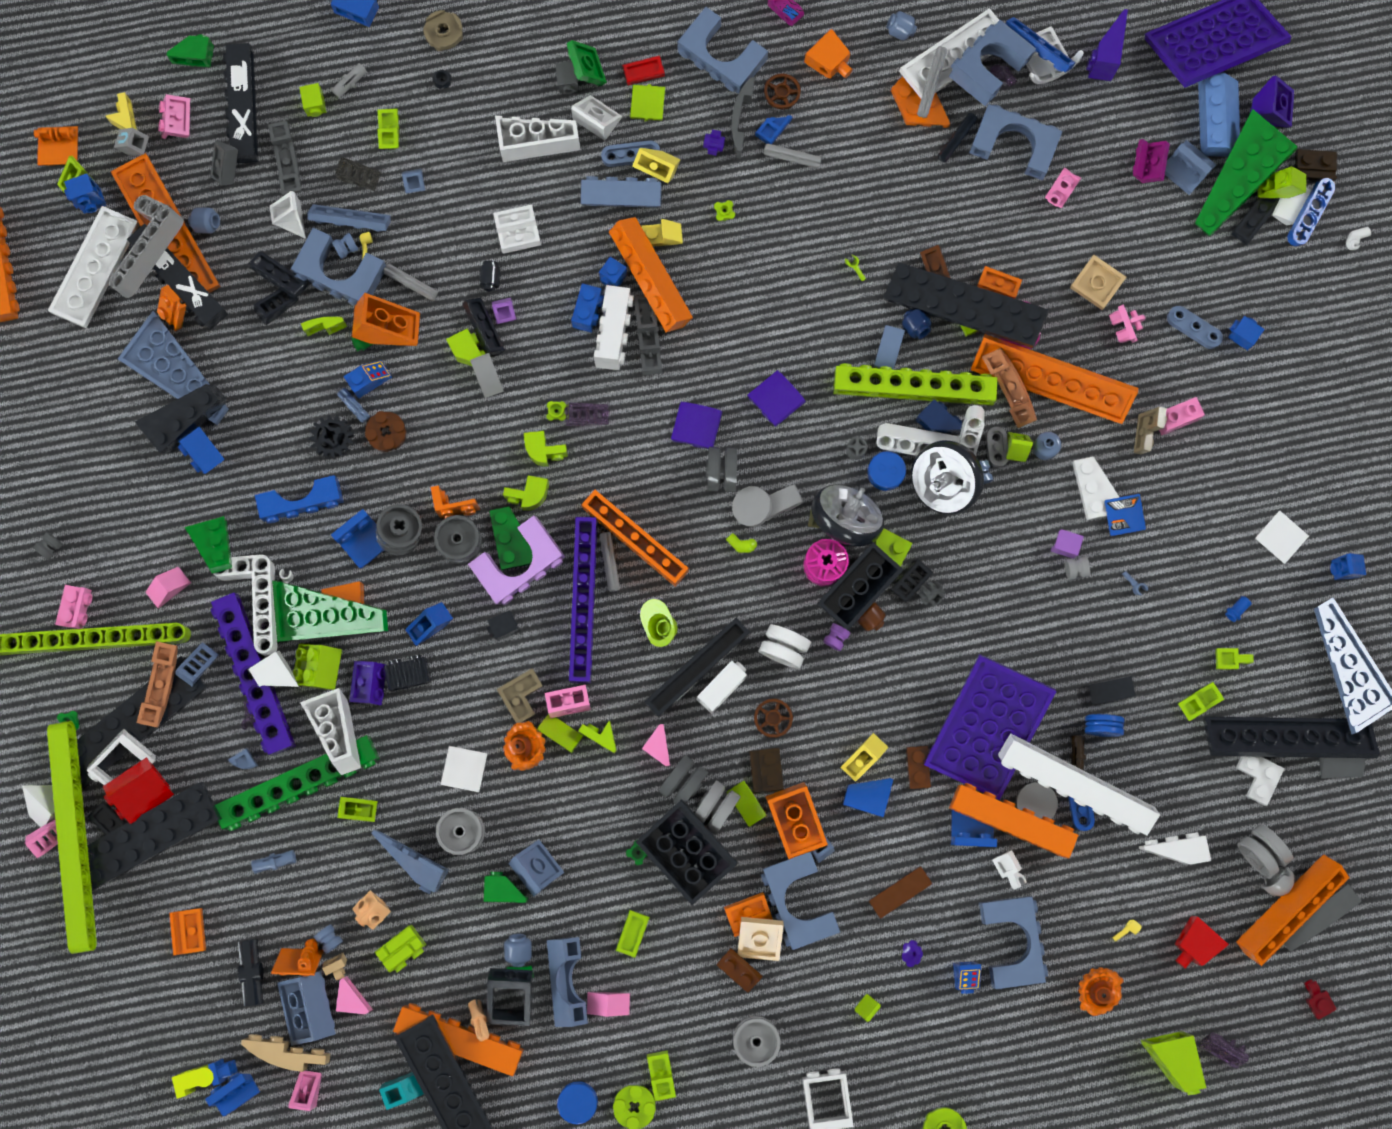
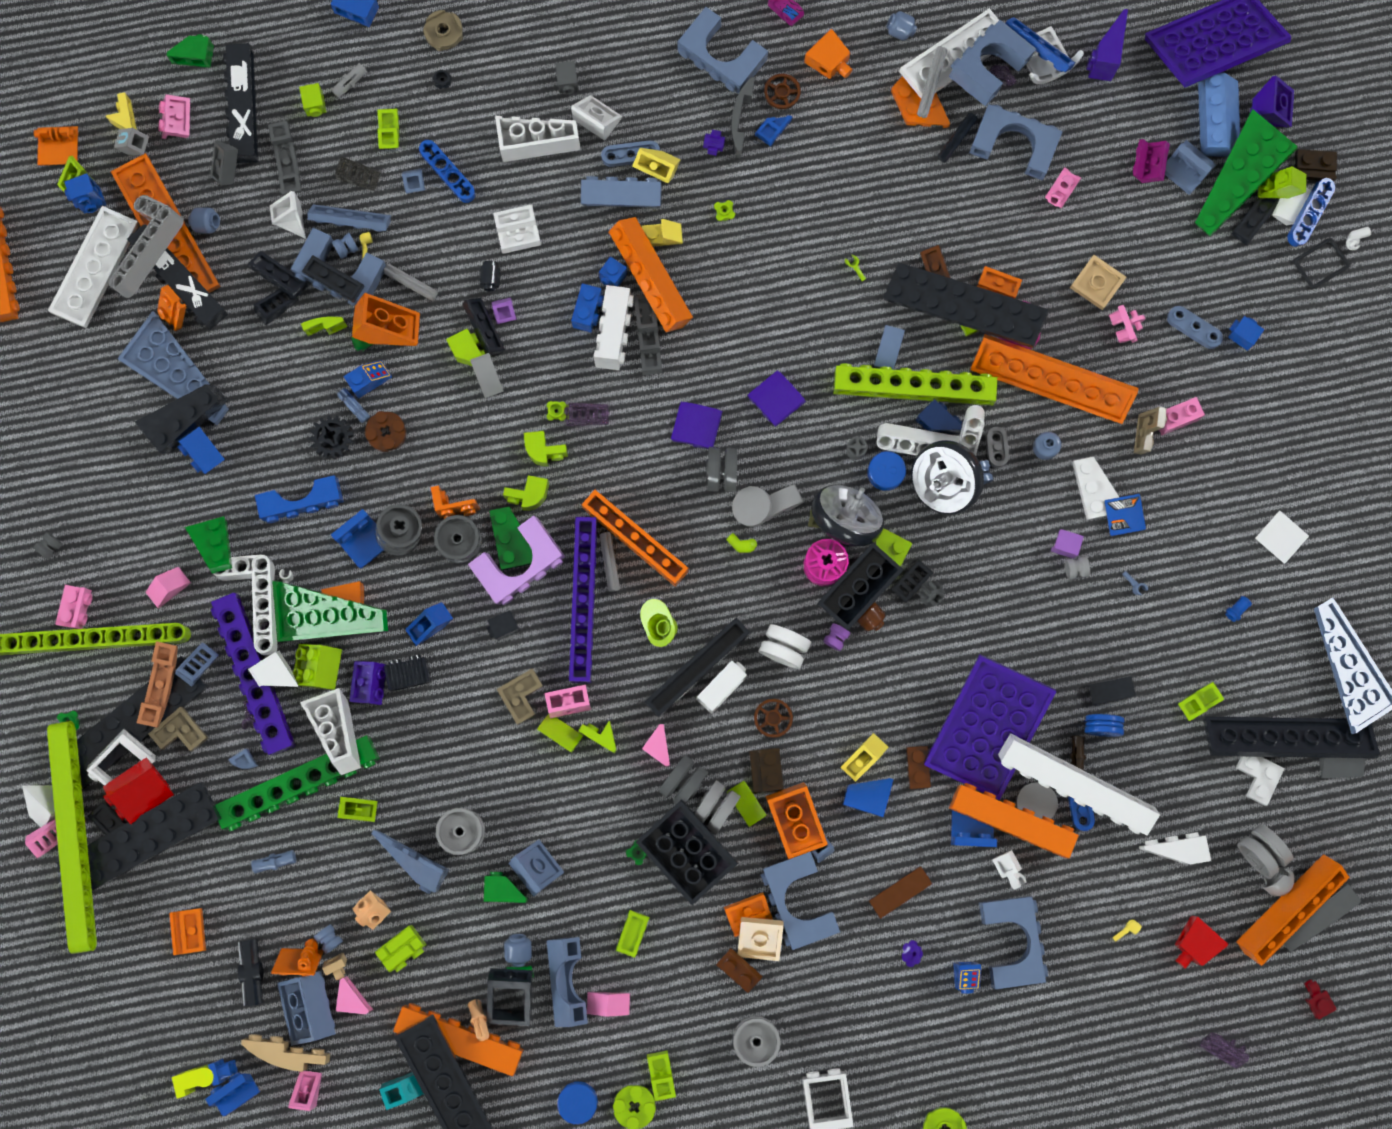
white sticker [441,746,487,792] -> none
orange hair [503,721,546,771] -> none
green plate [566,40,607,86] -> none
red tile [622,55,665,86] -> none
lime piece [630,84,665,121] -> none
light grey axle [764,144,821,168] -> none
lime slope [855,994,881,1022] -> none
dark blue head [902,309,932,339] -> none
nougat slope [982,348,1037,428] -> none
lime slope [1006,432,1033,462] -> none
orange hair [1078,967,1124,1016] -> none
lime slope [1141,1031,1206,1095] -> none
lime plate [1215,648,1254,670] -> none
blue slope [1330,553,1366,580] -> none
none -> dark tan plate [148,706,208,752]
none -> black tile [302,255,365,303]
none -> blue beam [419,140,475,203]
none -> black piece [1293,238,1350,289]

